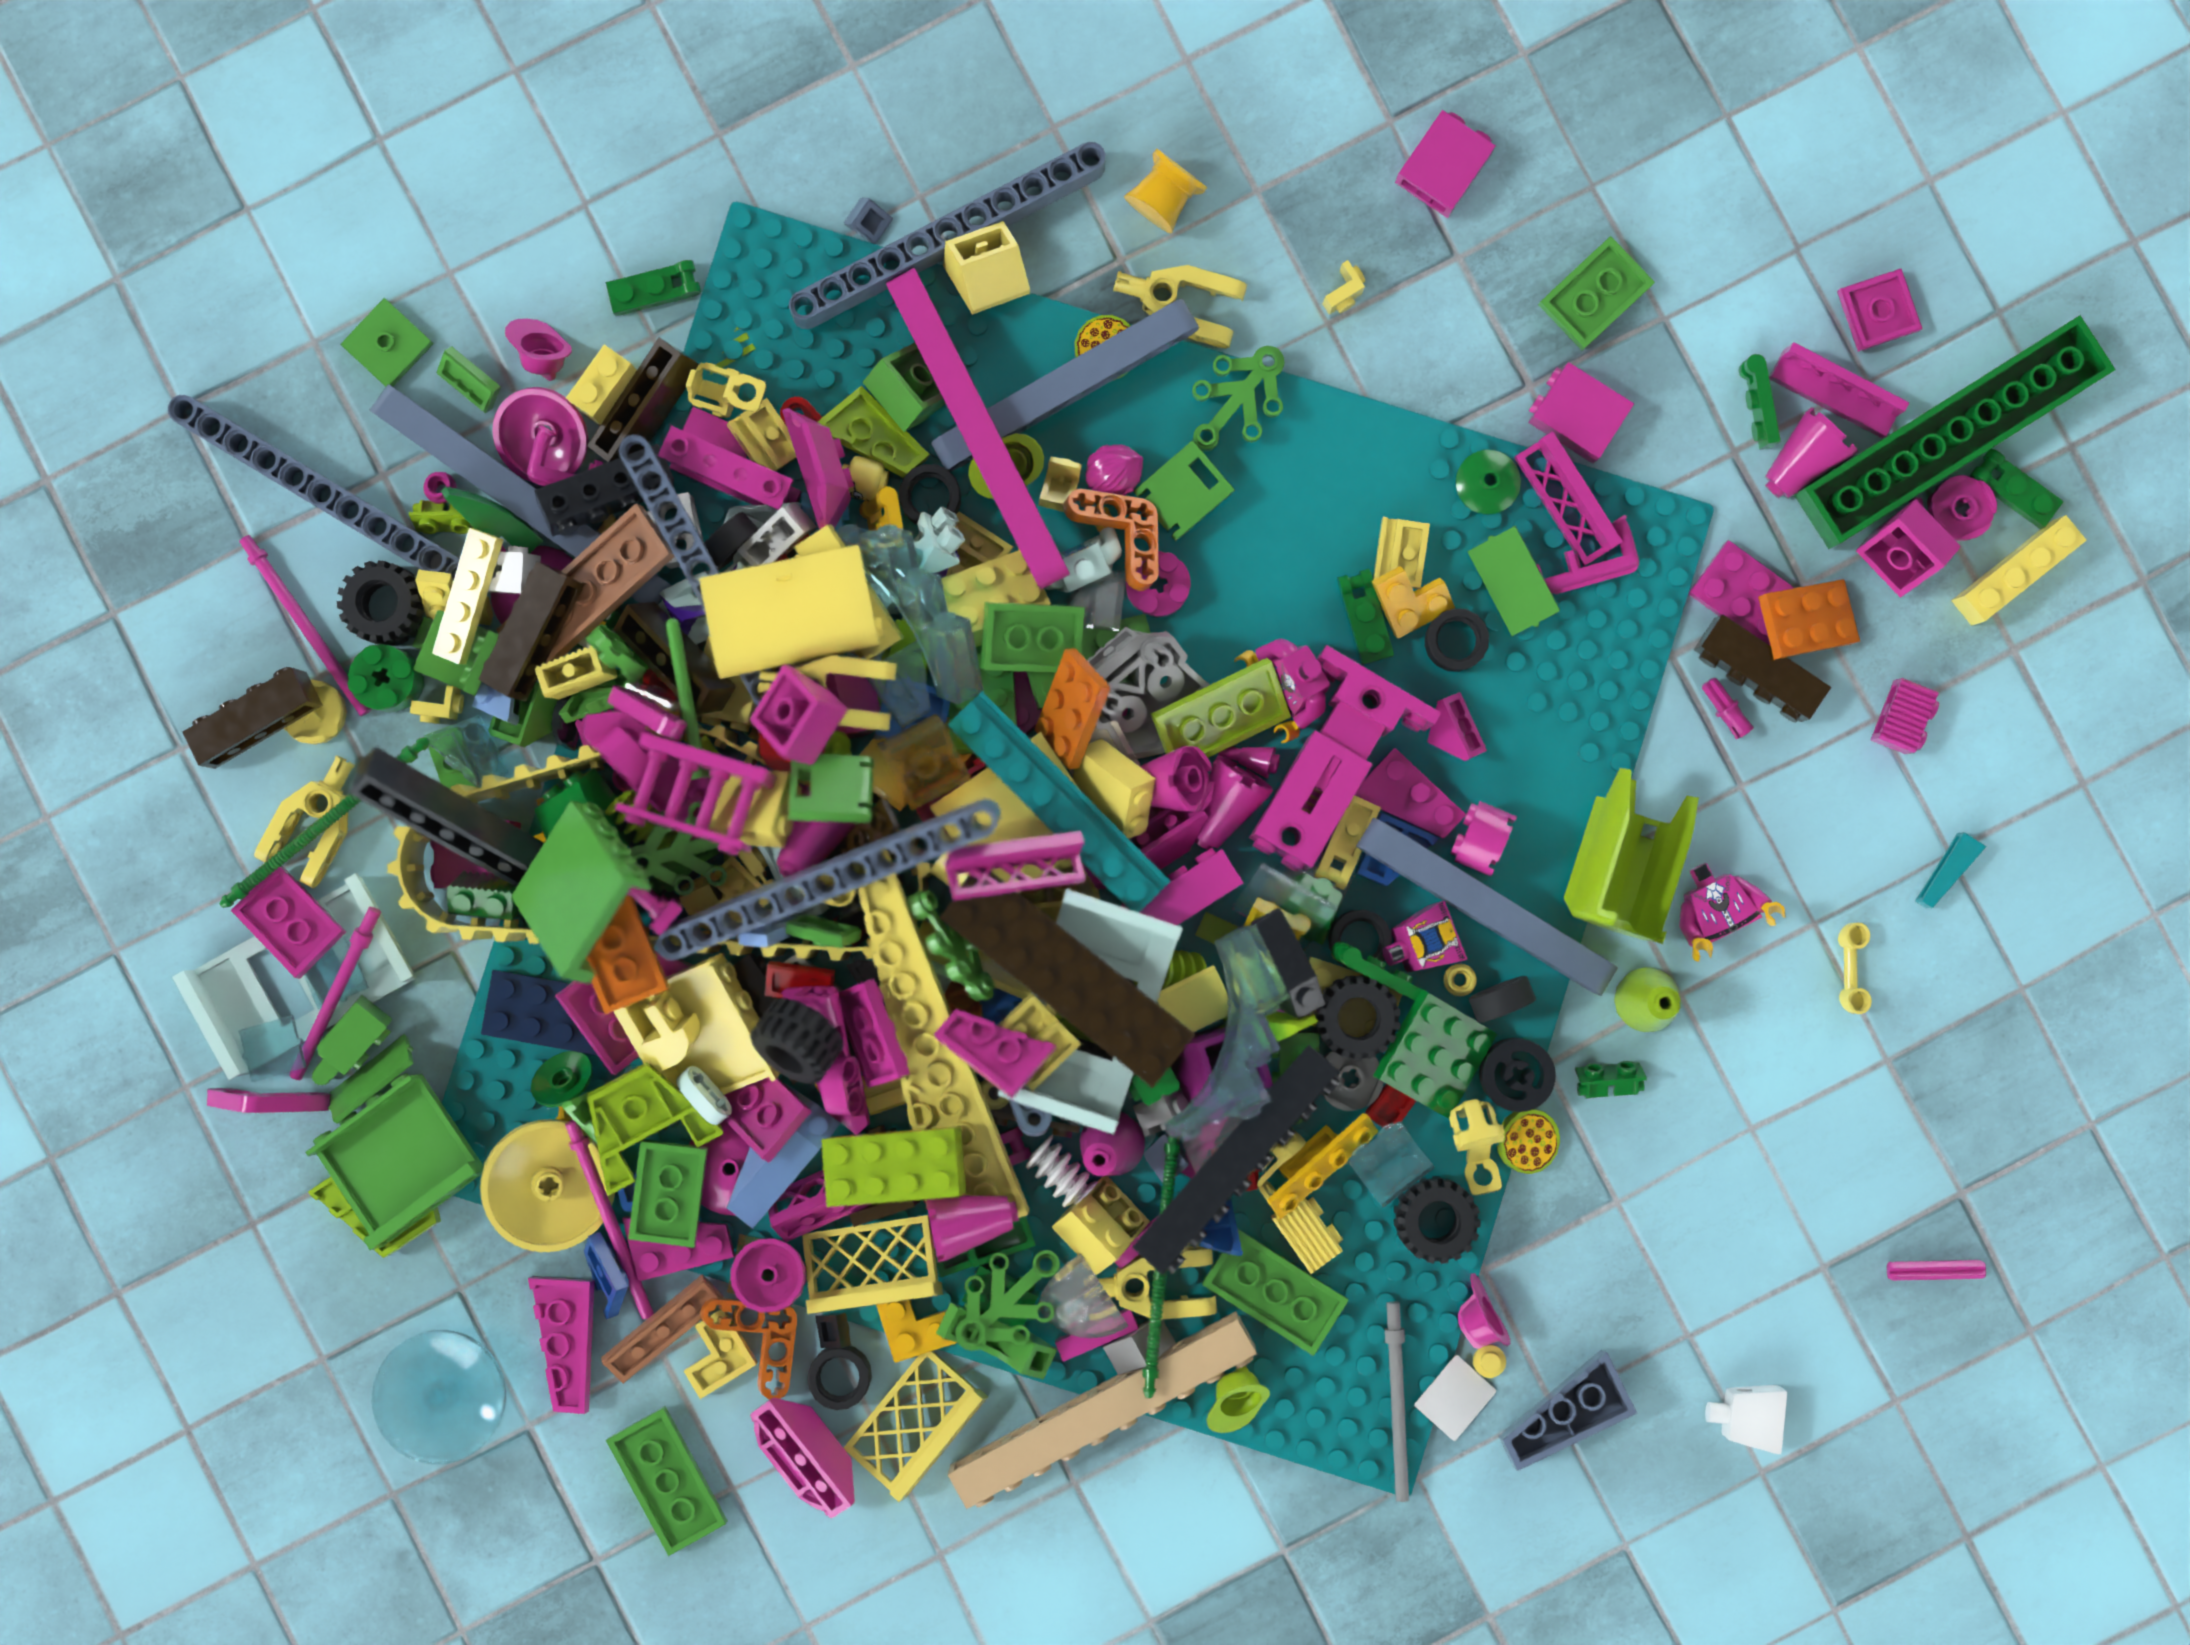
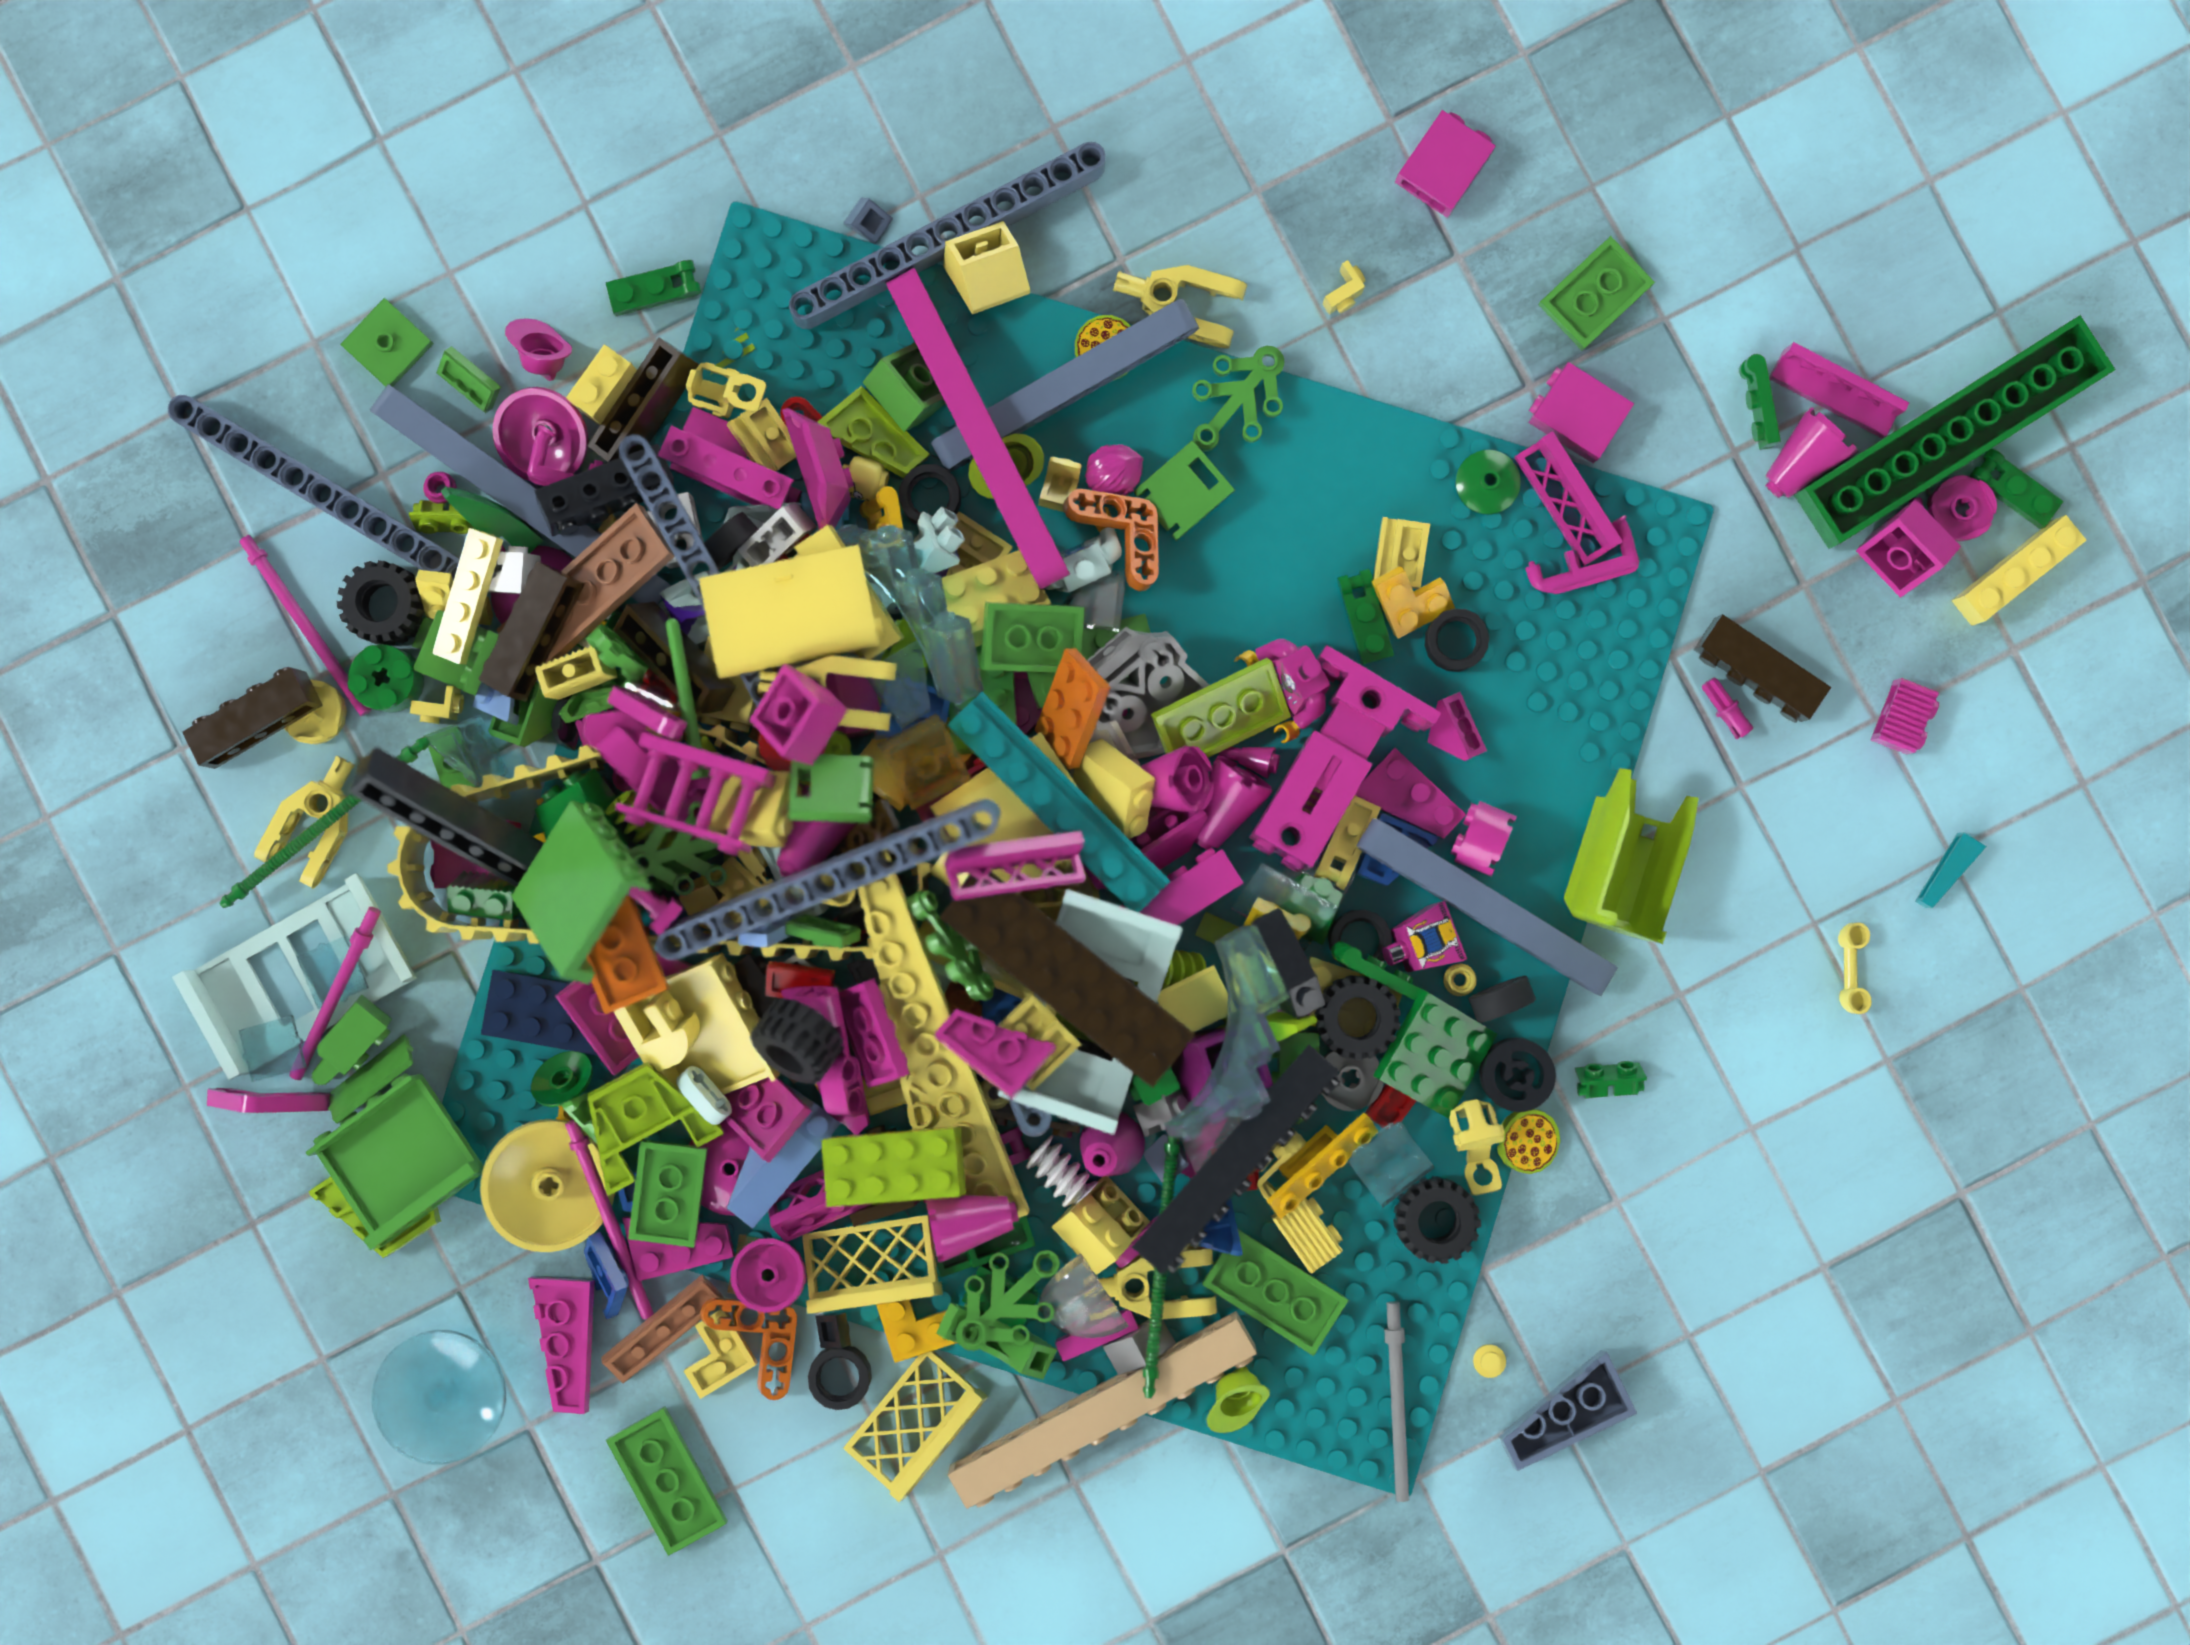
dark pink plate [231,866,346,979] -> none
dark pink wedge [750,1398,855,1519] -> none
yellow hat [1124,148,1207,234] -> none
dark pink plate [1126,551,1191,617] -> none
white sticker [1414,1355,1496,1441] -> none
dark pink piece [1458,1273,1510,1348] -> none
bright green piece [1467,526,1561,636] -> none
lime cone [1614,967,1681,1032] -> none
dark pink torso [1679,863,1786,962] -> none
dark pink plate [1689,540,1794,646] -> none
white torso [1705,1385,1787,1455] -> none
orange plate [1758,579,1860,660] -> none
dark pink plate [1837,268,1922,352] -> none
dark pink axle [1886,1260,1986,1281] -> none

